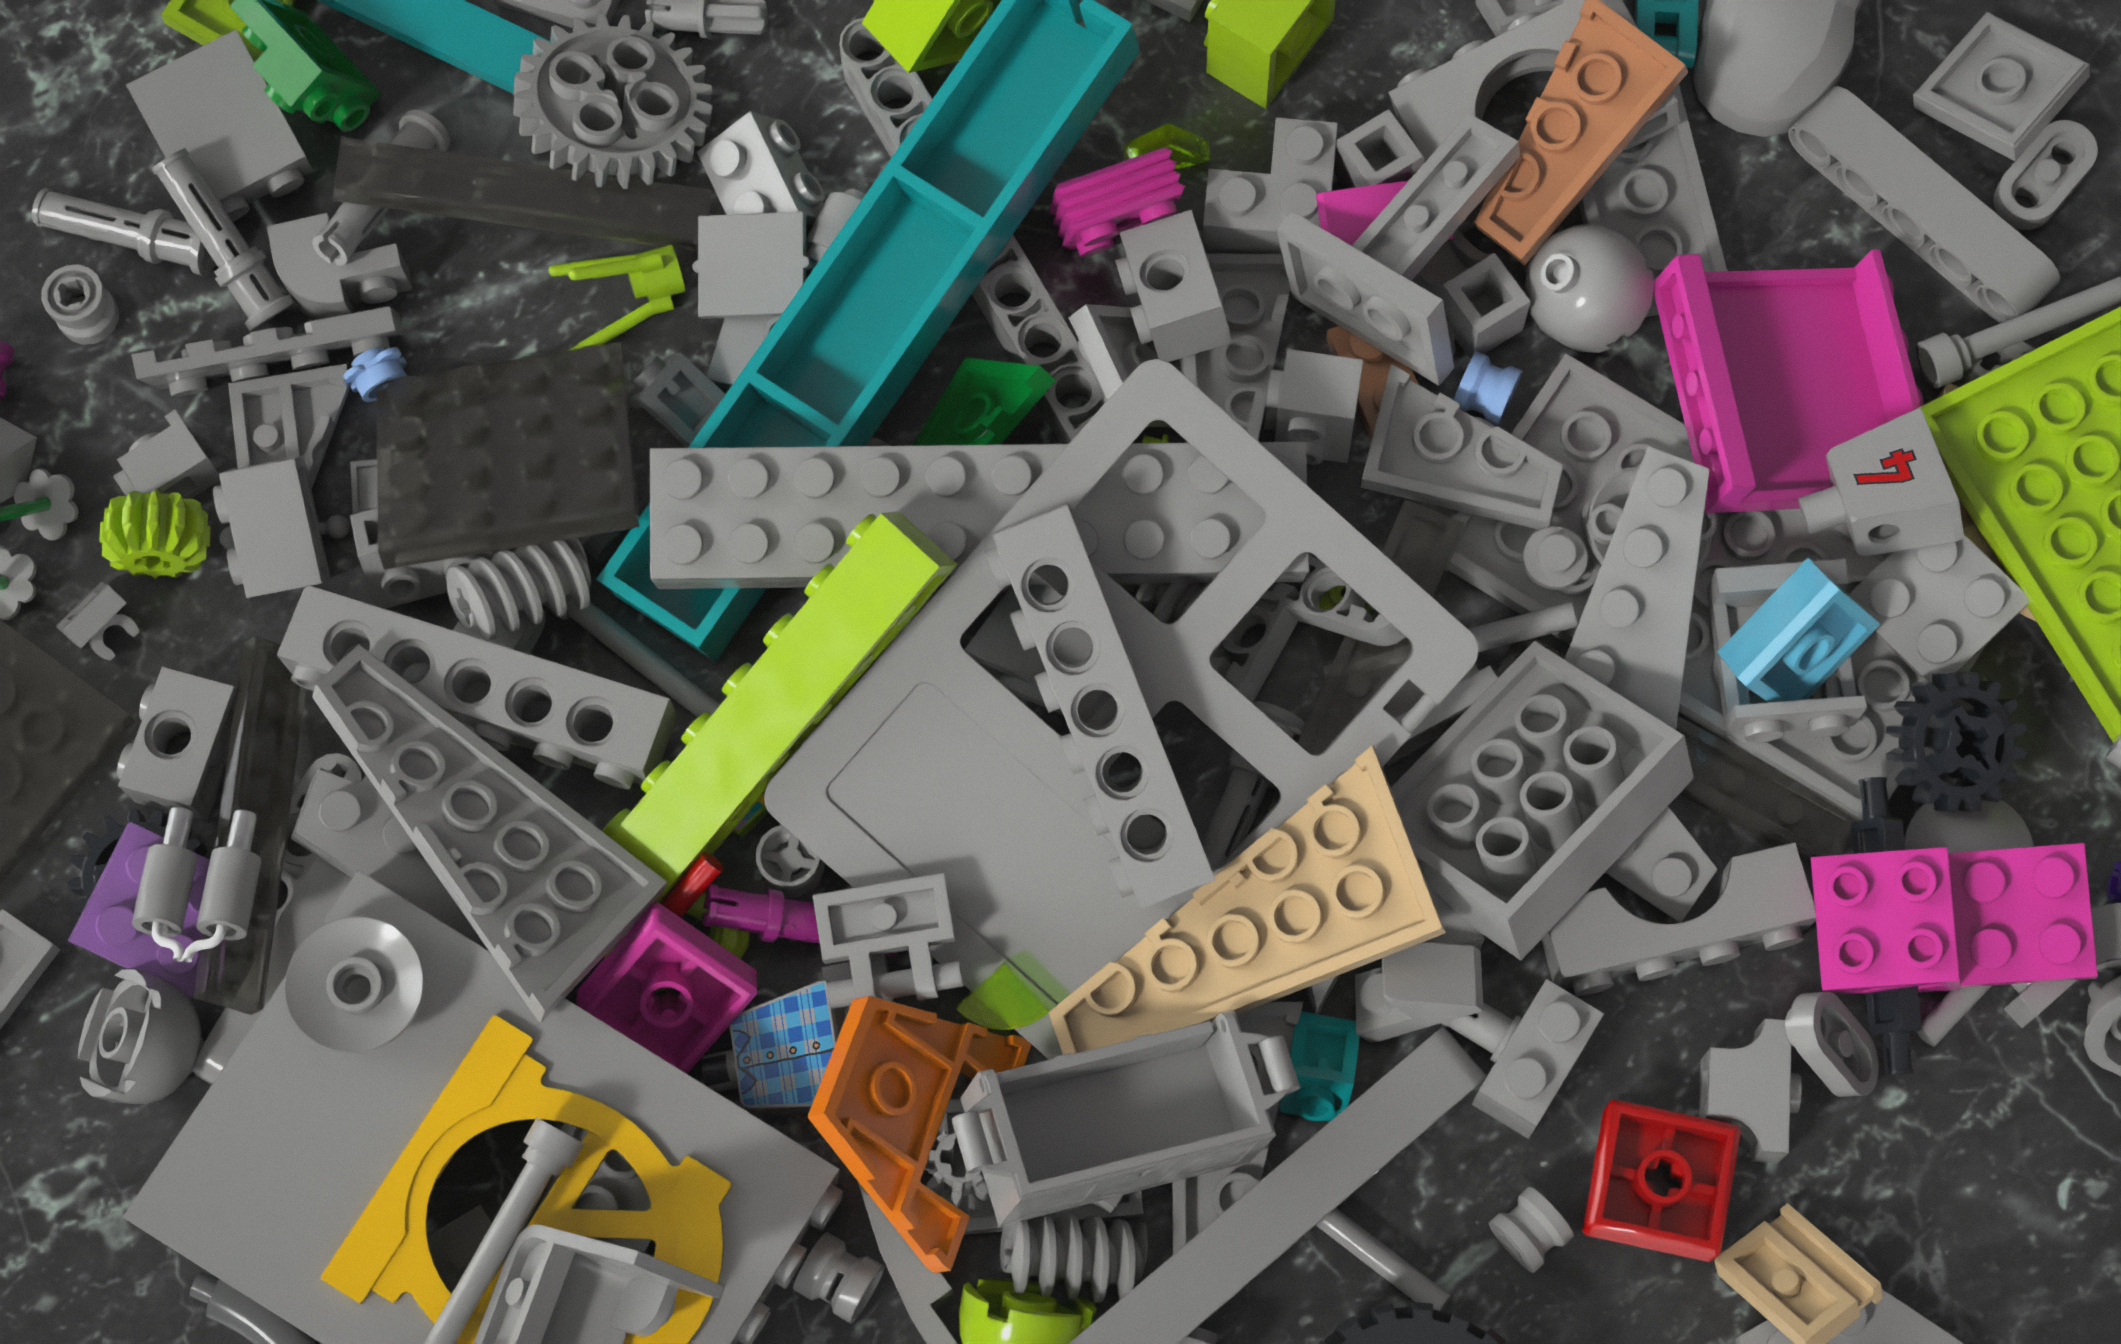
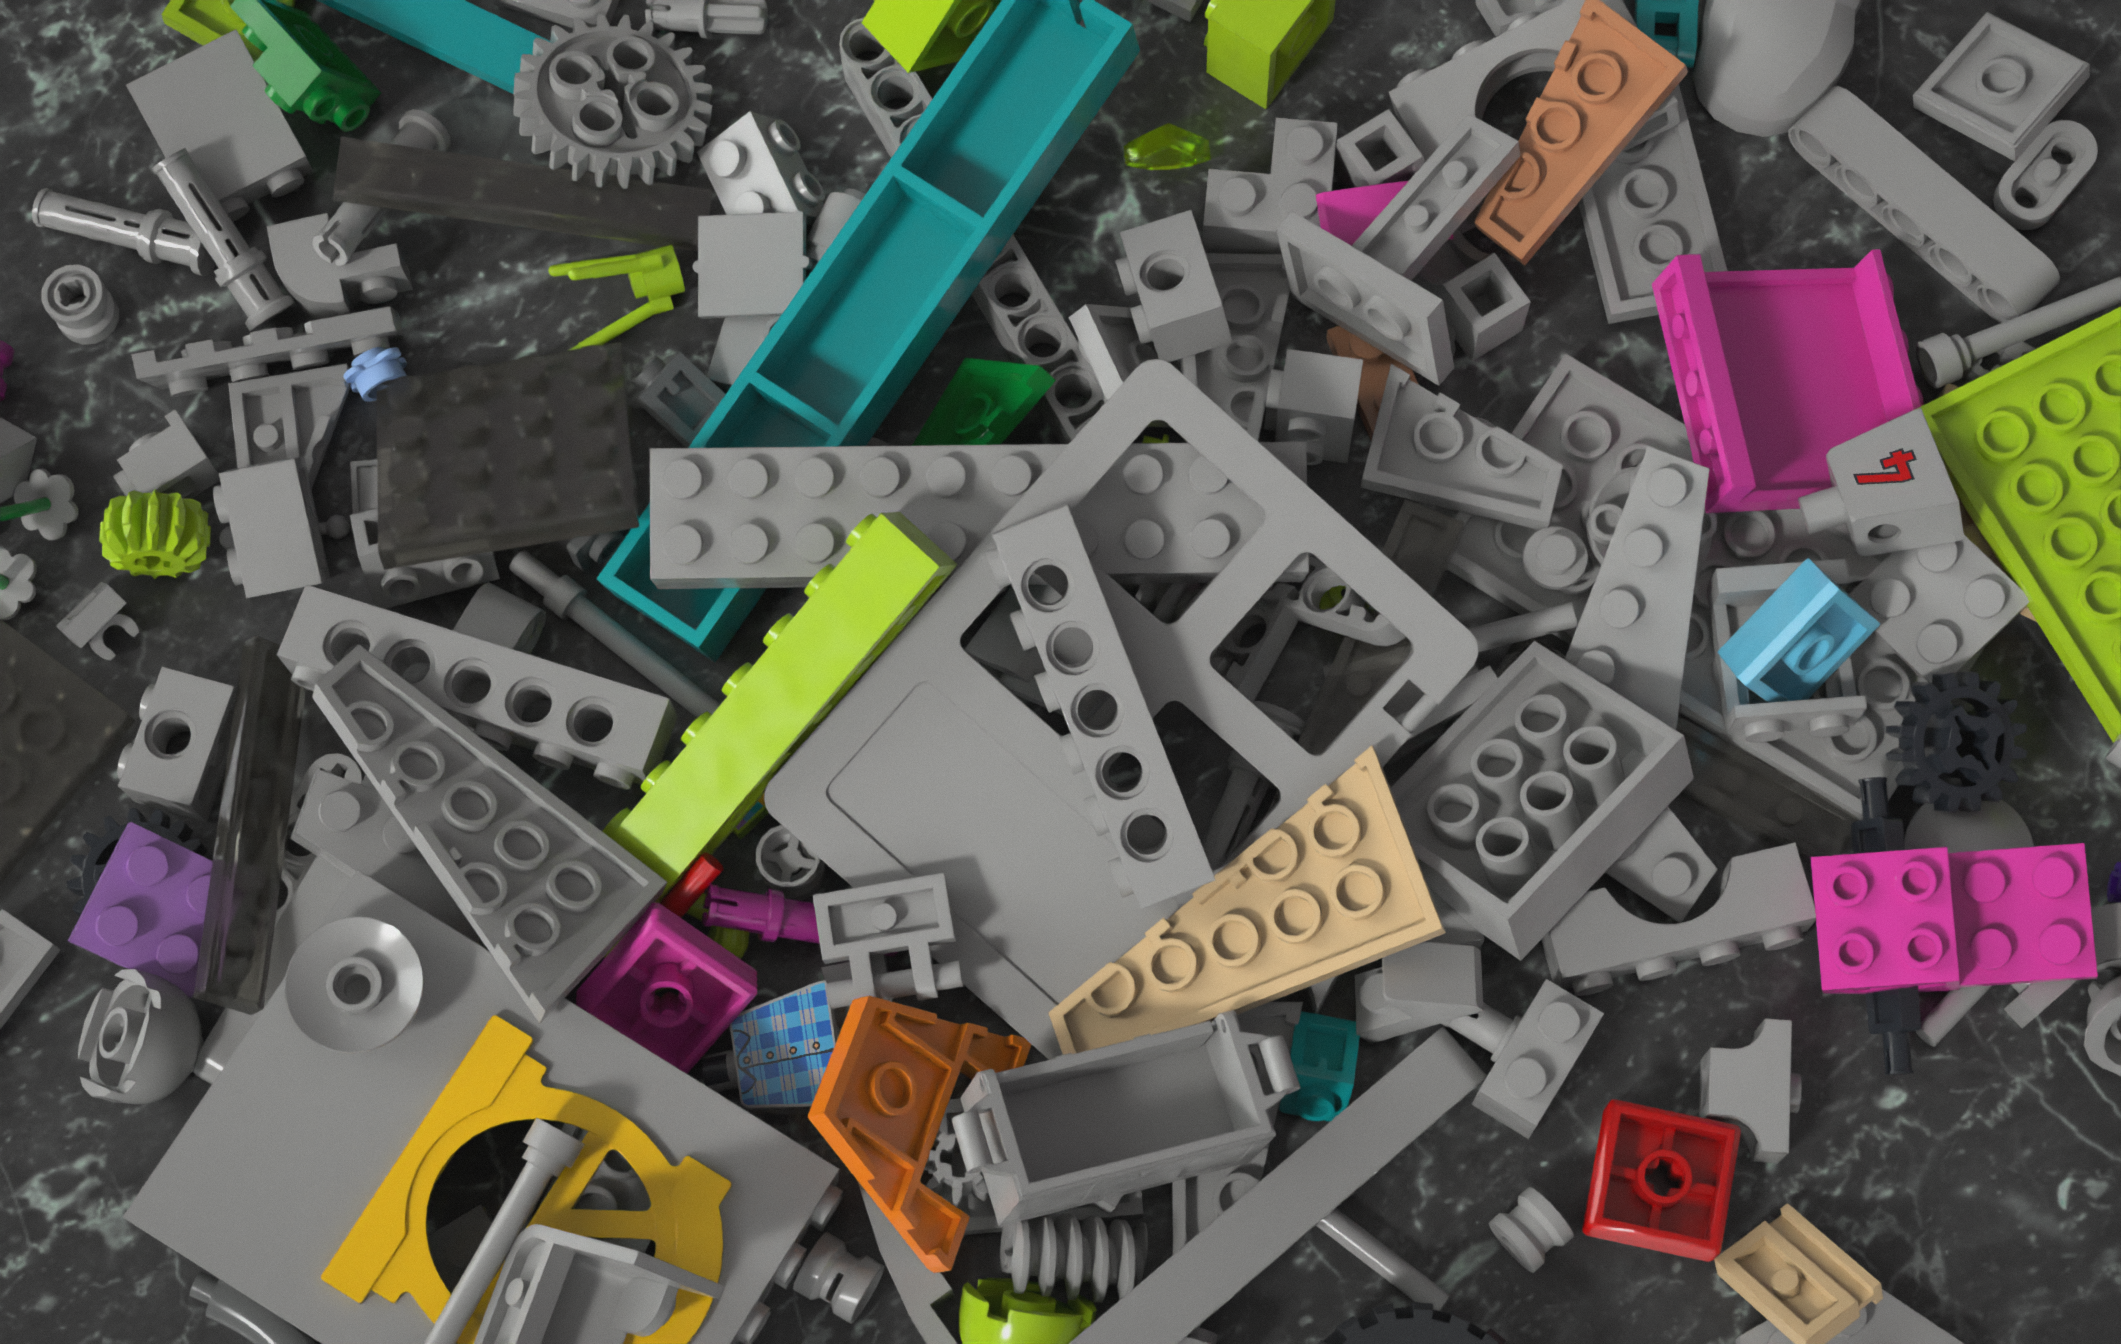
light grey piece [132,807,262,962] -> none
light grey piece [446,529,591,641] -> none
clear neon green tile [956,961,1050,1030] -> none
dark pink brick [1049,147,1185,257] -> none
light blue wheel [1454,351,1523,427] -> none
light grey cylinder [1524,225,1655,353] -> none
light grey plate [1785,991,1879,1097] -> none

